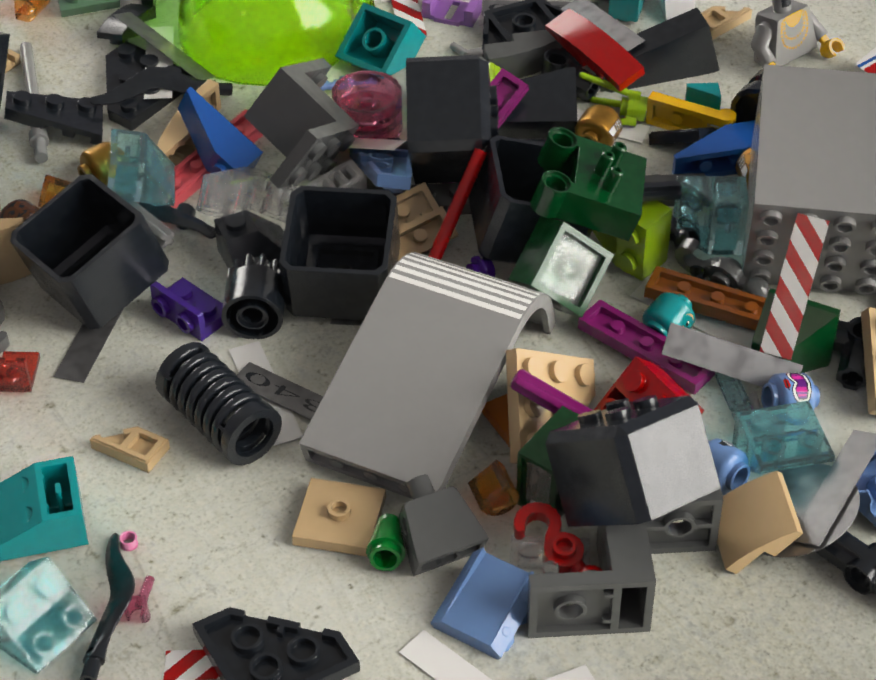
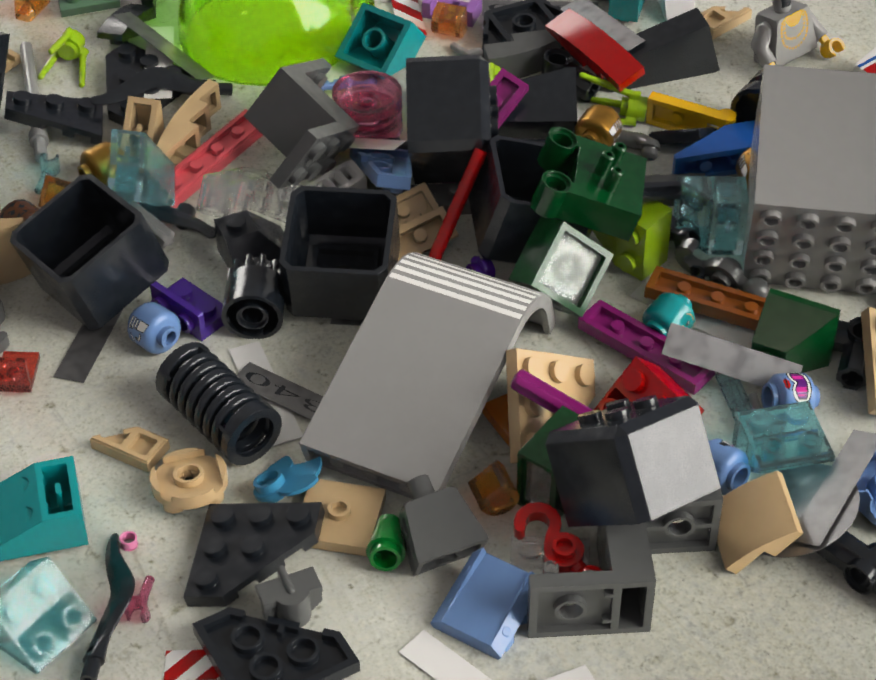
blue slope [178,87,263,191] -> none
teal slope [685,83,721,110] -> none
sticker [759,213,830,360] -> none
none -> clear light blue hand [34,153,60,195]
none -> lime plant [37,27,89,88]
none -> tan slope [120,96,165,165]
none -> medium blue head [127,302,181,354]
none -> tan plate [149,448,228,514]
none -> black plate [183,502,325,607]
none -> dark azure plate [253,456,323,503]
none -> dark grey piece [255,565,323,627]
none -> clear orange brick [431,2,468,38]
none -> dark grey arm [619,130,661,161]

